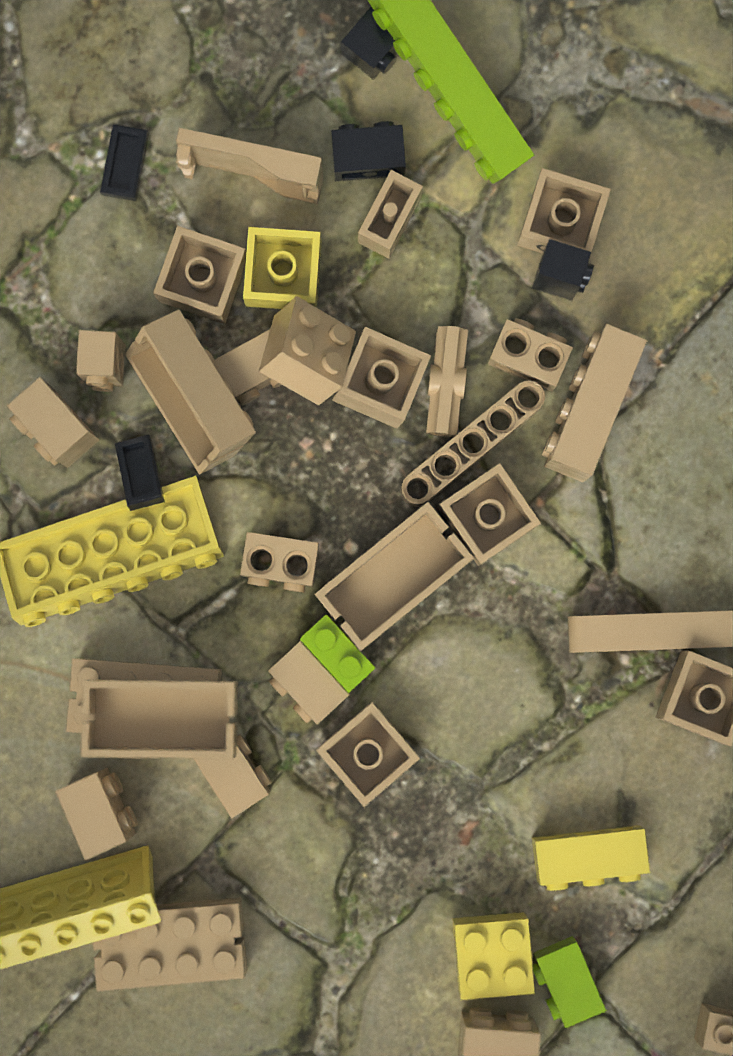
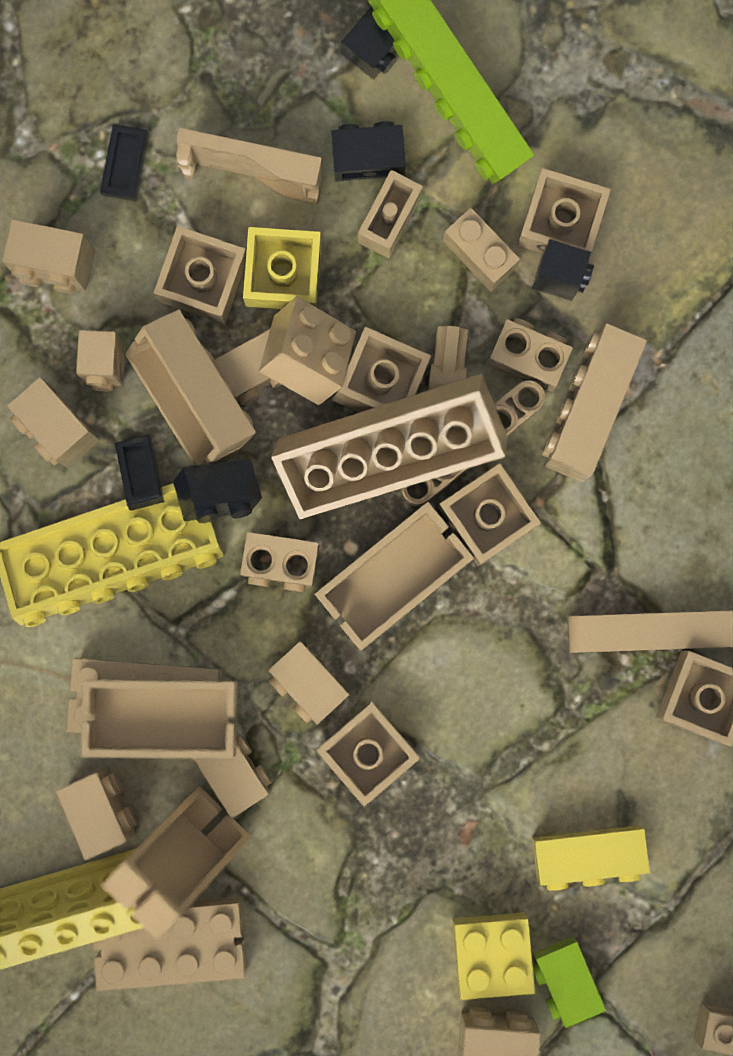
lime brick [300,614,375,693] -> none
none -> tan brick [2,219,95,294]
none -> tan piece [101,786,251,940]
none -> black brick [173,459,262,523]
none -> tan brick [271,374,507,519]
none -> tan brick [443,207,520,292]

